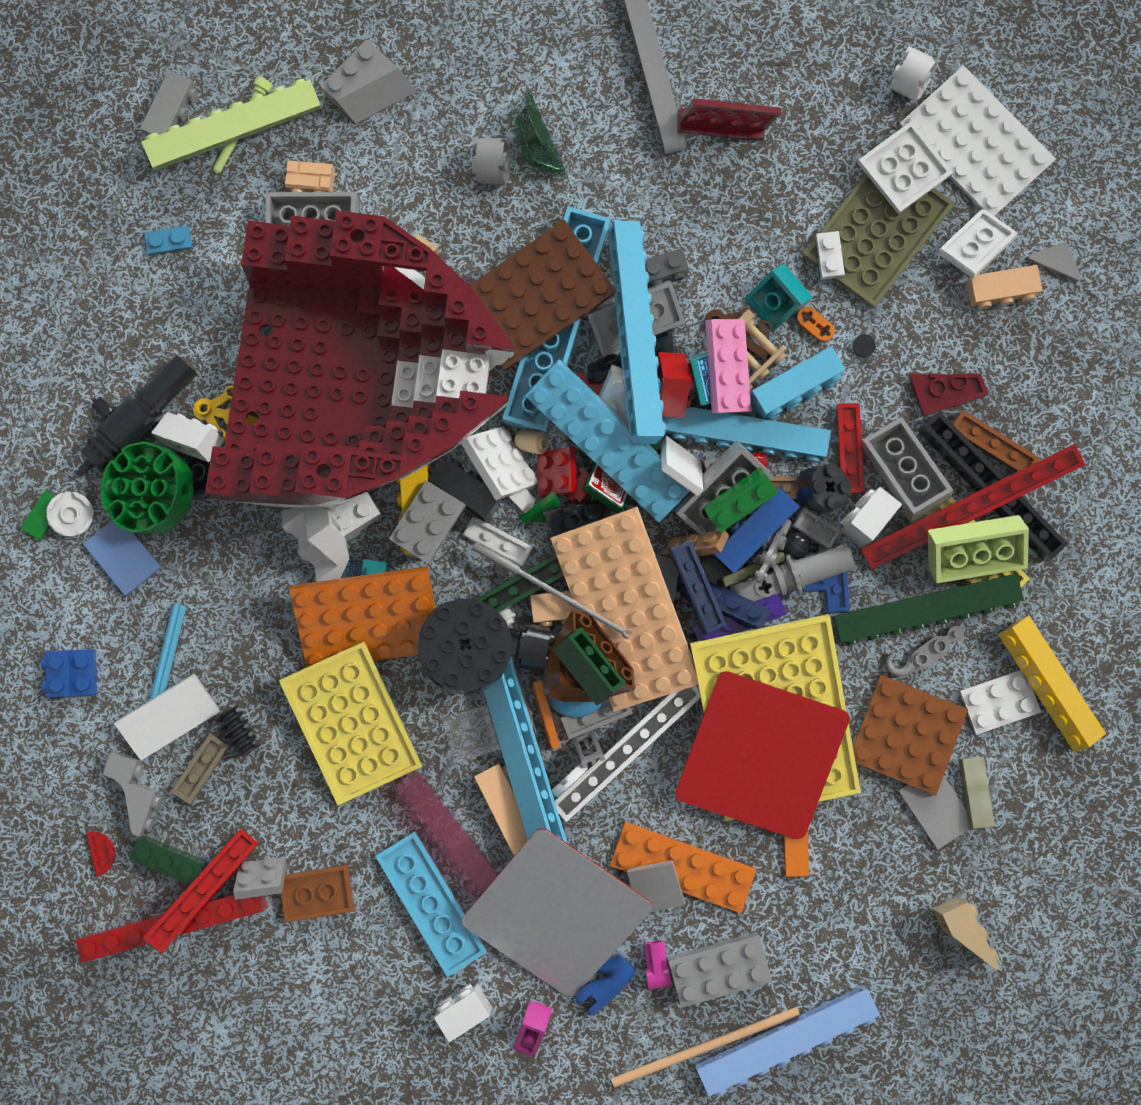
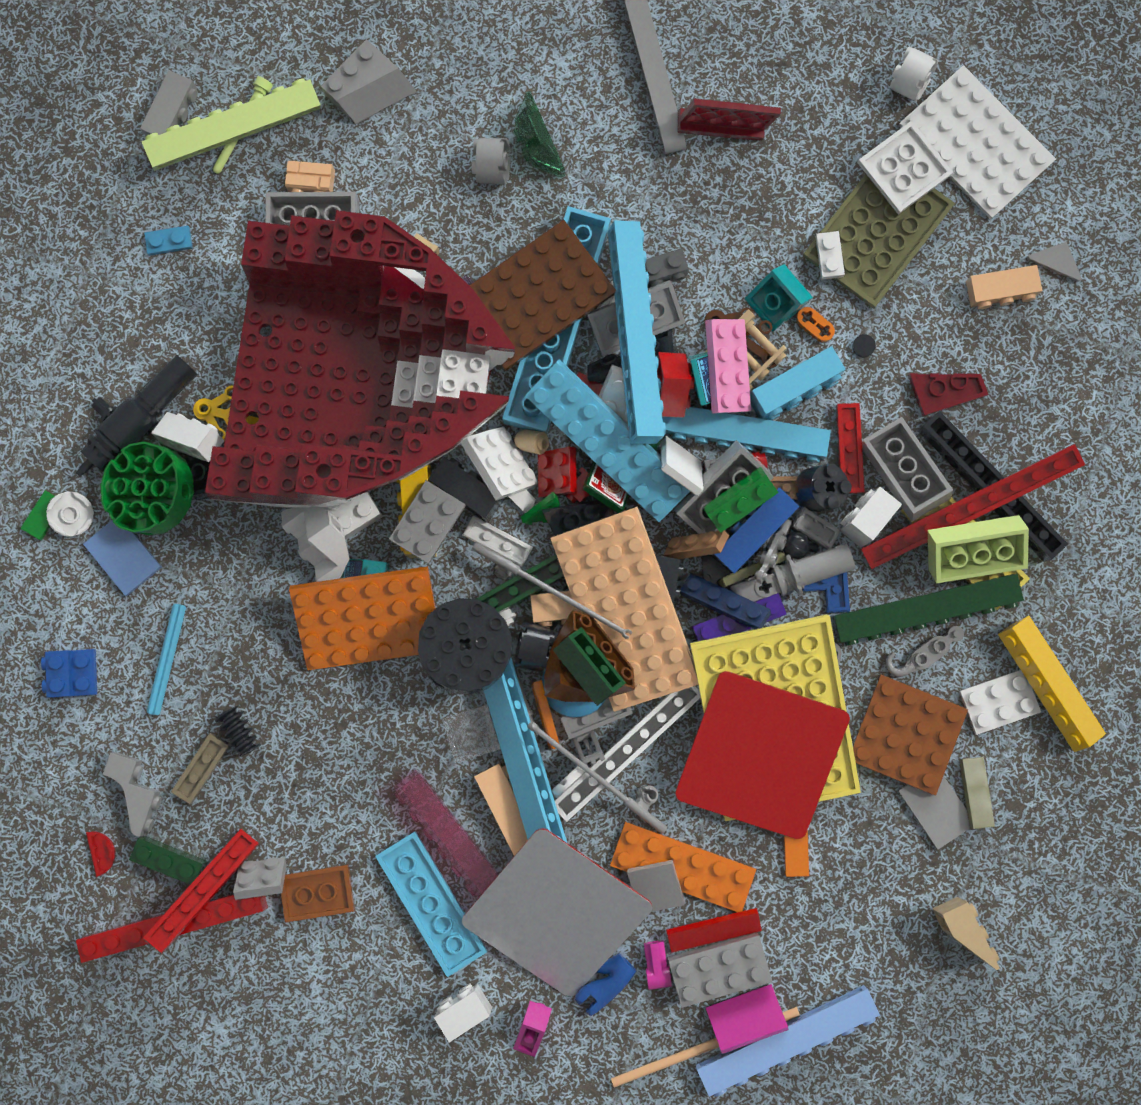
white tile [114,673,220,760] -> none
light yellow plate [279,641,422,805] -> none
dark blue tile [668,540,727,635] -> none
white tile [938,208,1018,279] -> none
dark orange plate [953,410,1040,472] -> none
none -> light grey piece [527,722,667,834]
none -> red tile [666,908,762,953]
none -> dark pink tile [706,984,789,1054]

